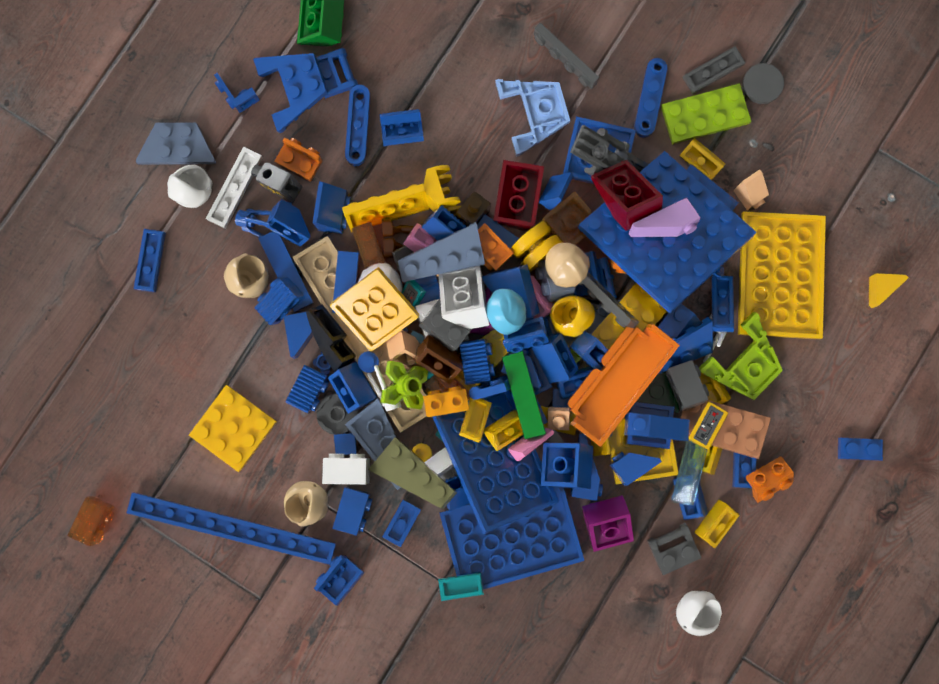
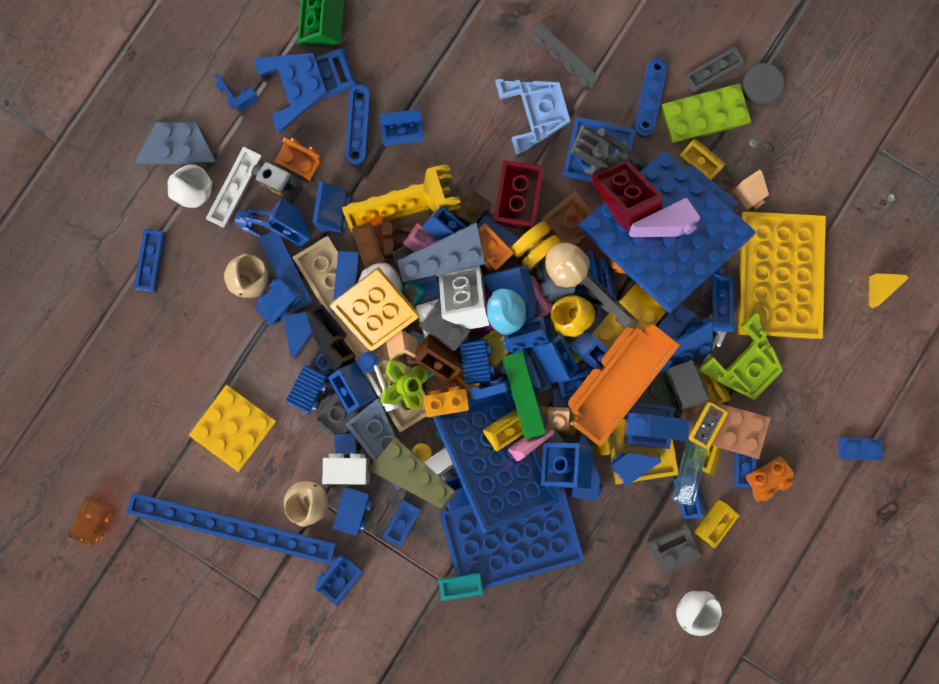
yellow tile [459,397,492,443] -> none
blue slope [539,172,573,211] -> none
magenta slope [582,495,634,552] -> none

